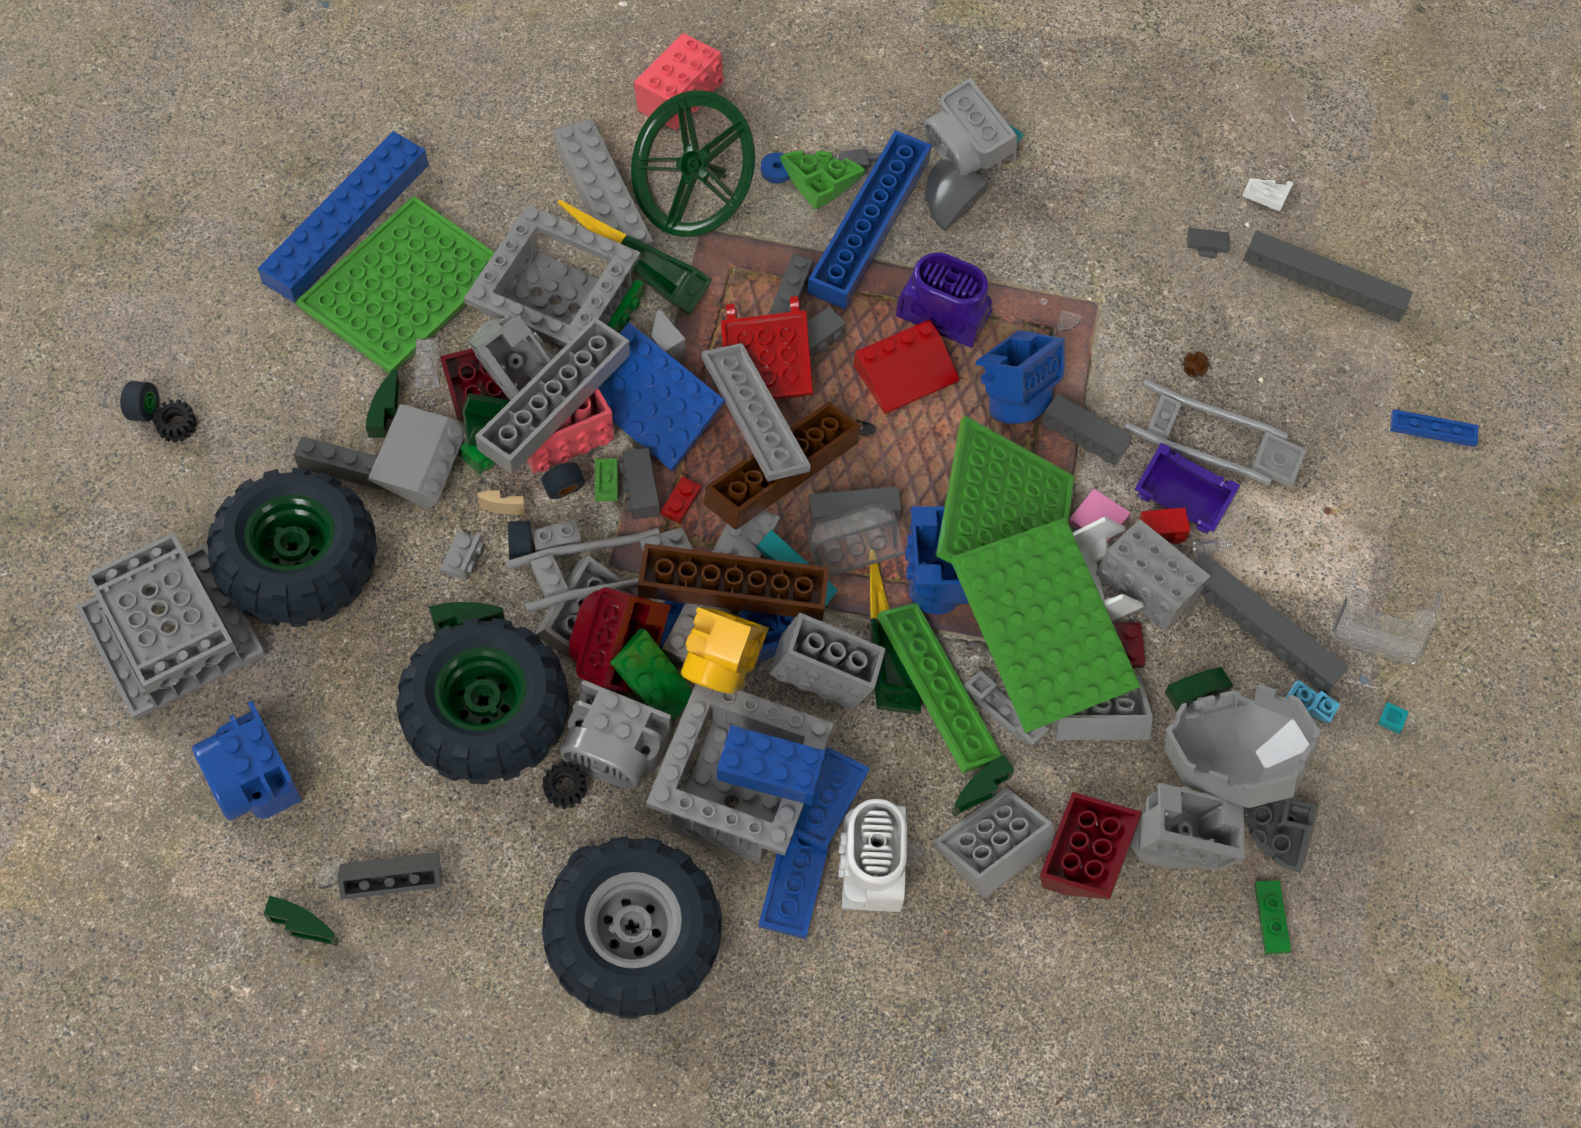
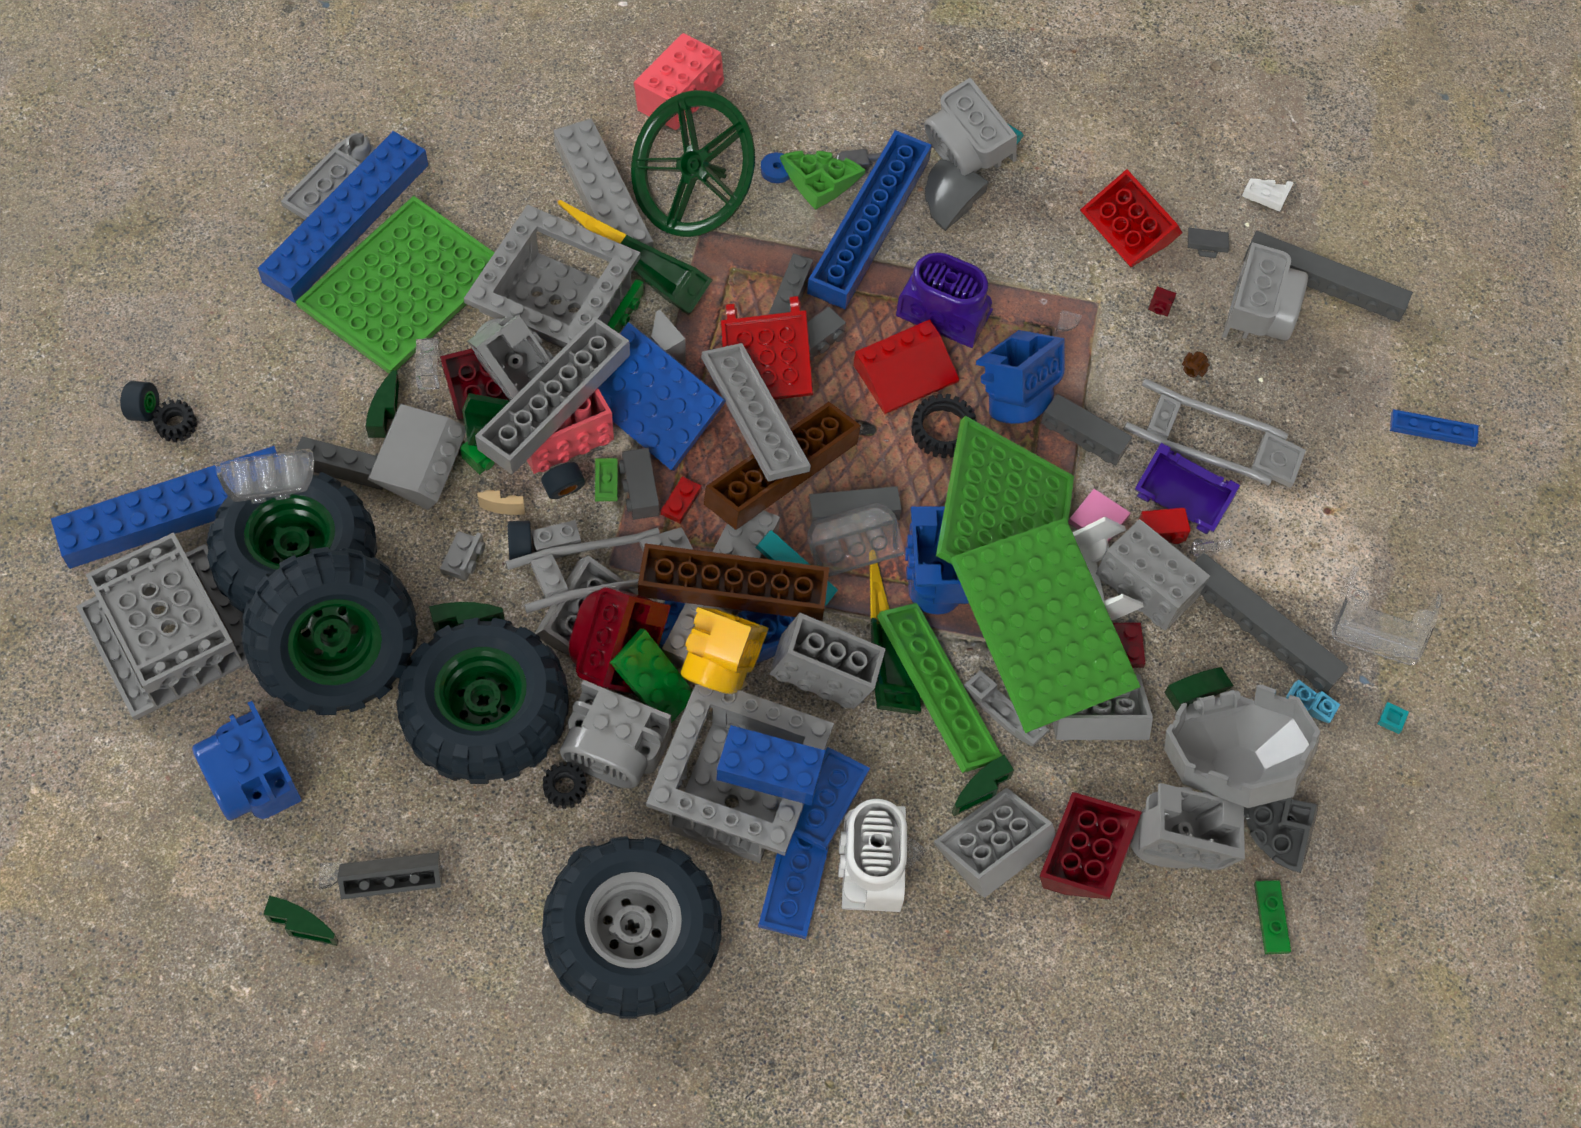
none -> blue brick [51,446,284,569]
none -> clear windscreen [215,448,314,503]
none -> black wheel [241,547,418,715]
none -> light grey plate [281,133,374,220]
none -> black tyre [911,394,977,458]
none -> red slope [1080,169,1183,267]
none -> dark red bracket [1148,286,1177,317]
none -> light grey brick [1222,242,1309,341]

